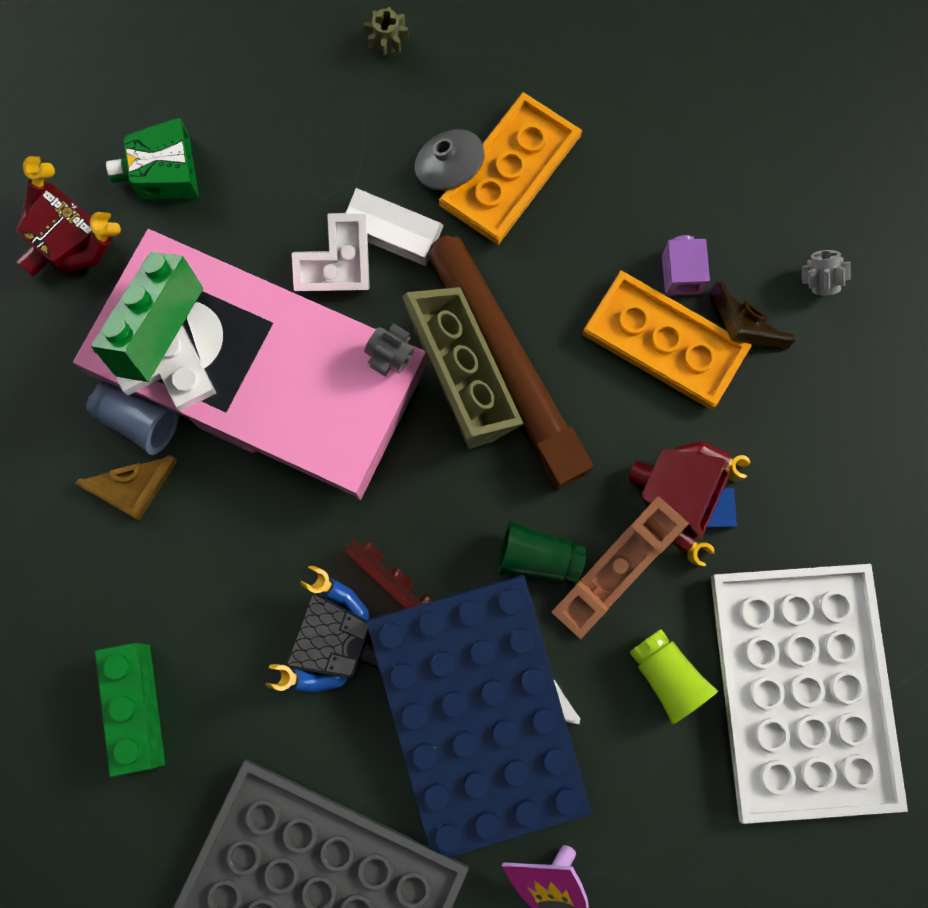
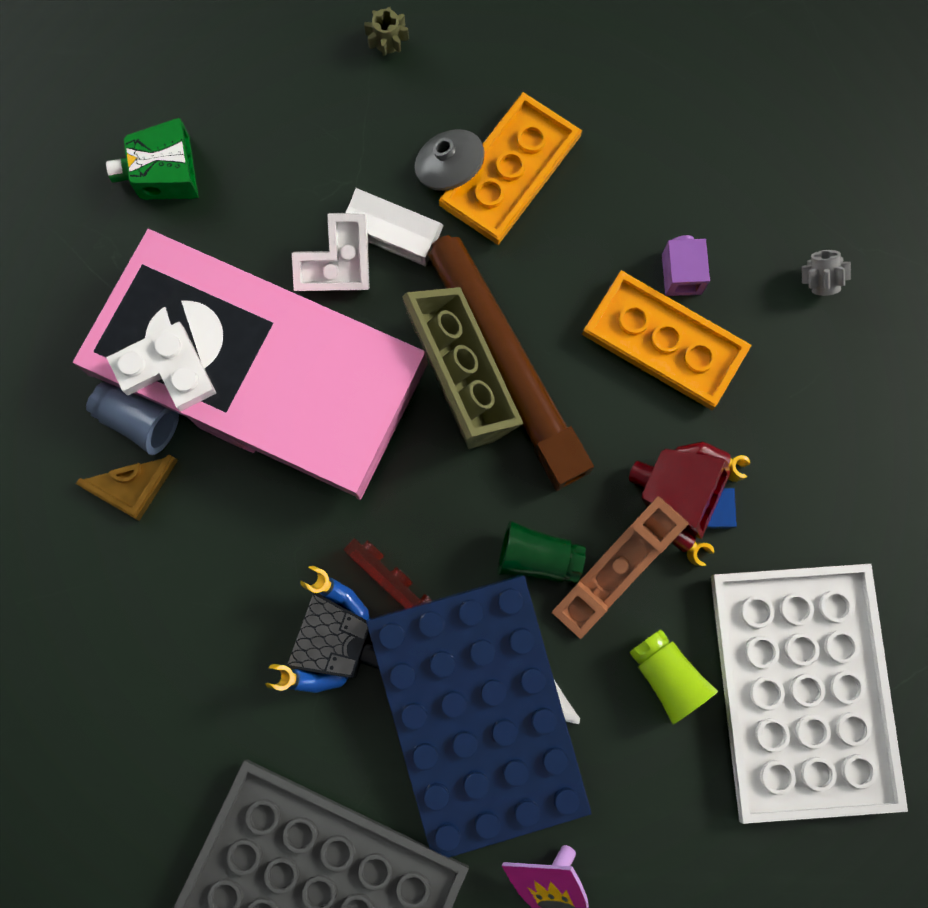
dark red torso [16,156,121,278] -> none
green brick [91,252,204,383] -> none
green brick [95,643,165,777] -> none
dark grey gear [364,323,415,377] -> none
dark brown tile [710,282,795,349] -> none

